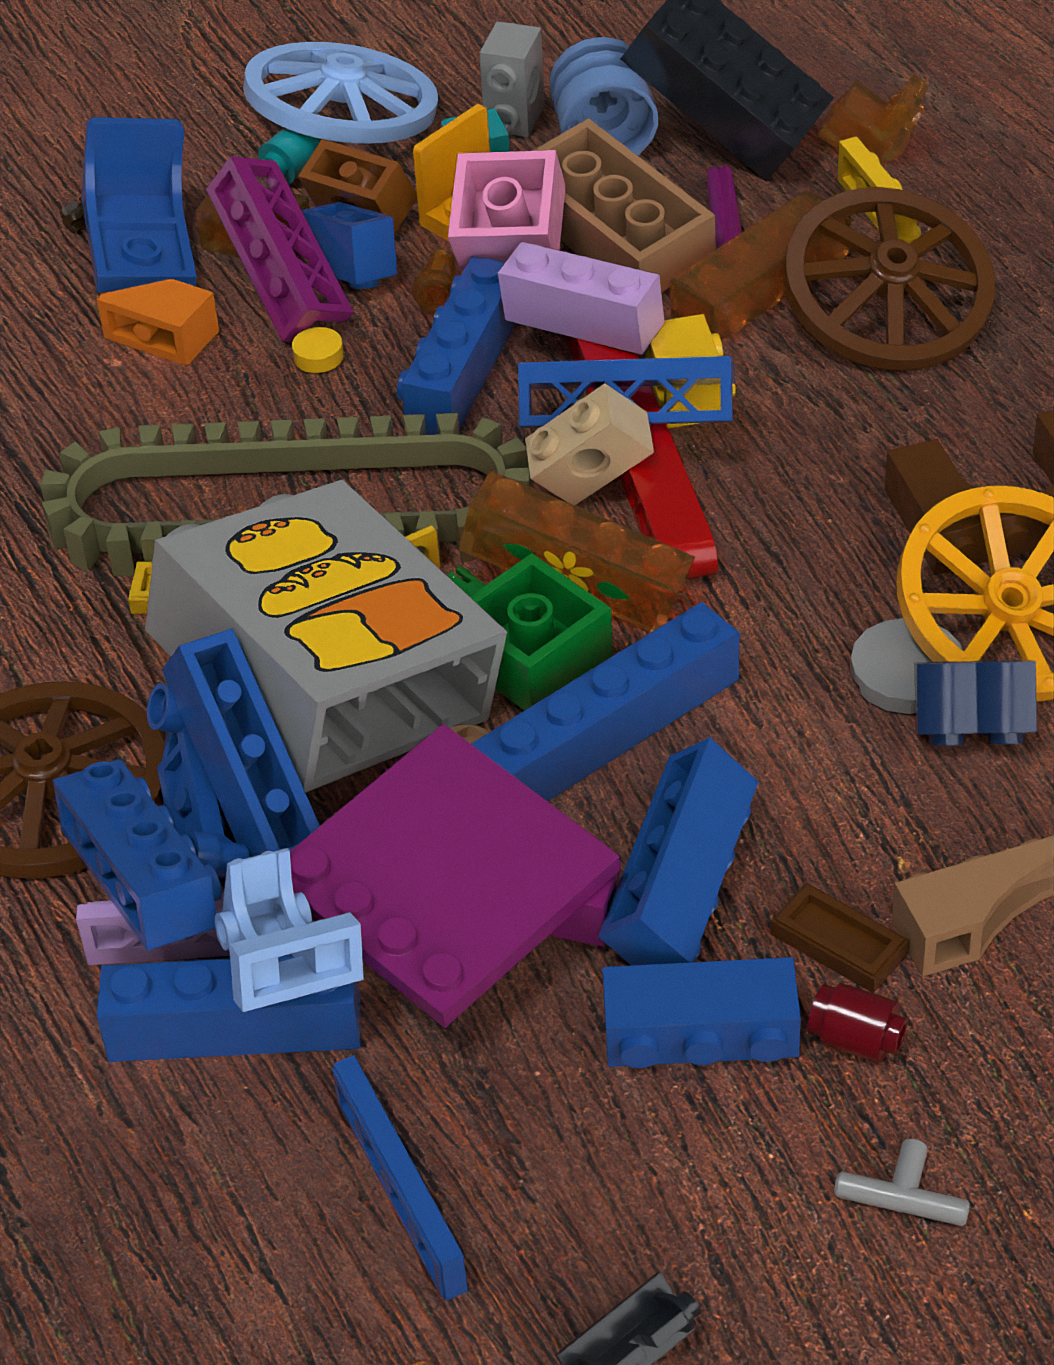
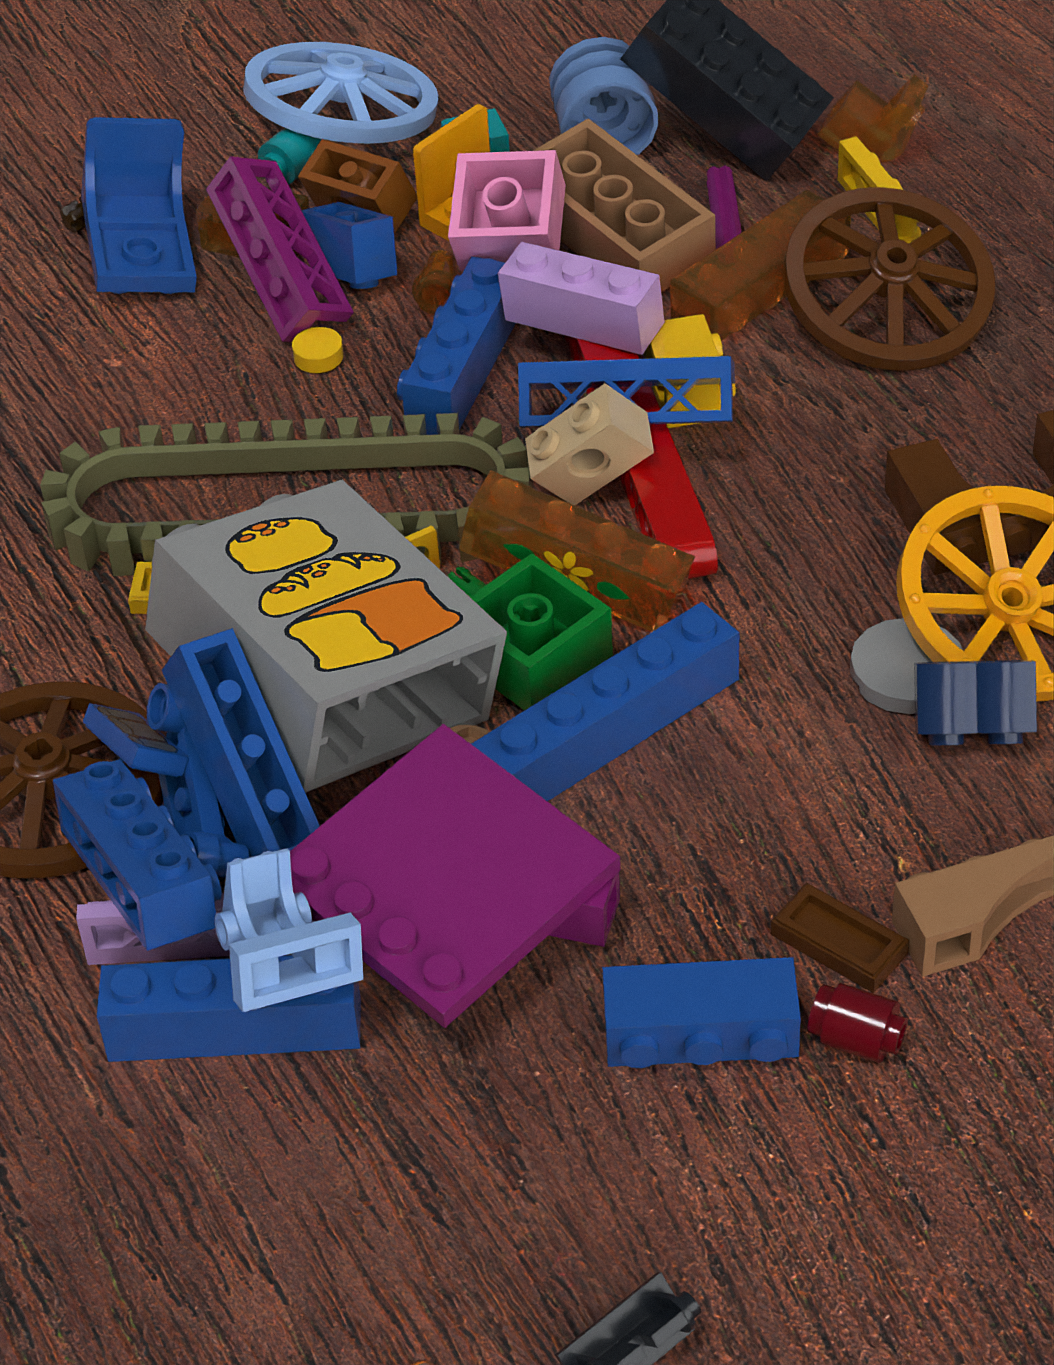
orange slope [96,279,219,366] -> none
blue tile [332,1055,468,1301] -> none
light grey brick [479,21,545,137] -> none
blue brick [598,737,759,965] -> none
light grey piece [834,1138,970,1226] -> none
none -> blue tile [83,703,189,777]

